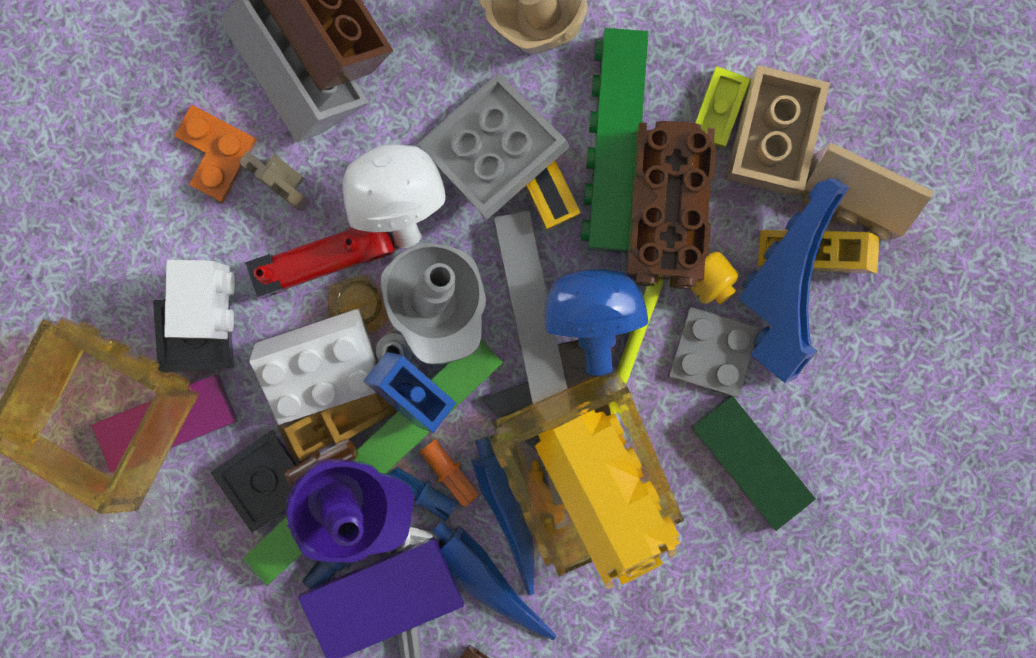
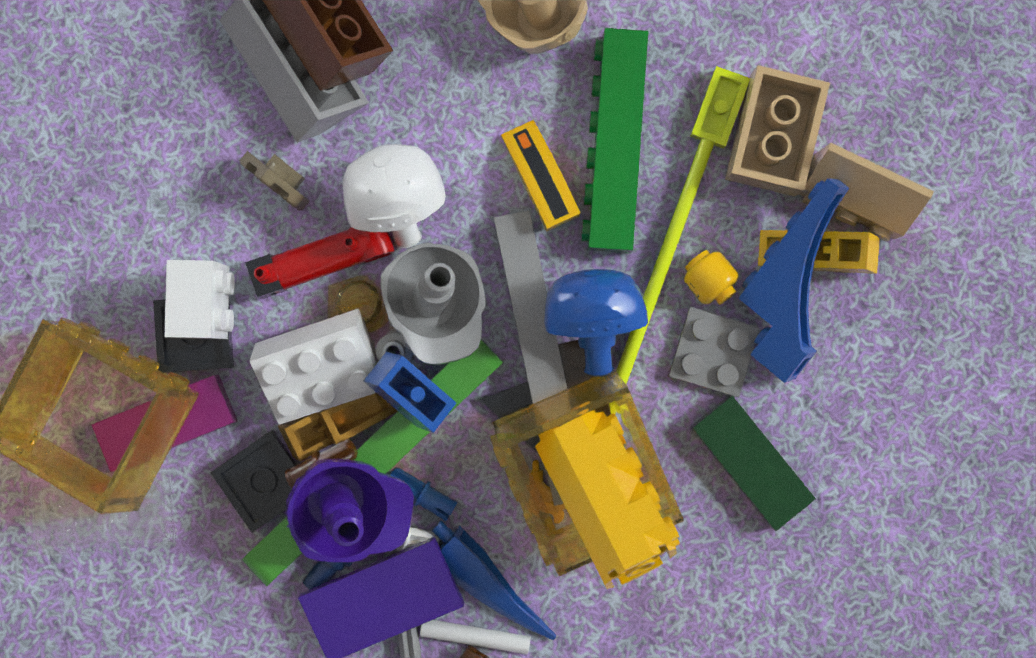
orange plate [174,104,257,203] -> none
light grey plate [417,73,570,220] -> none
orange axle [418,439,479,507] -> none
blue piece [471,436,534,596] -> none
reddish brown brick [626,121,716,289] -> none
none -> white piece [420,620,531,655]

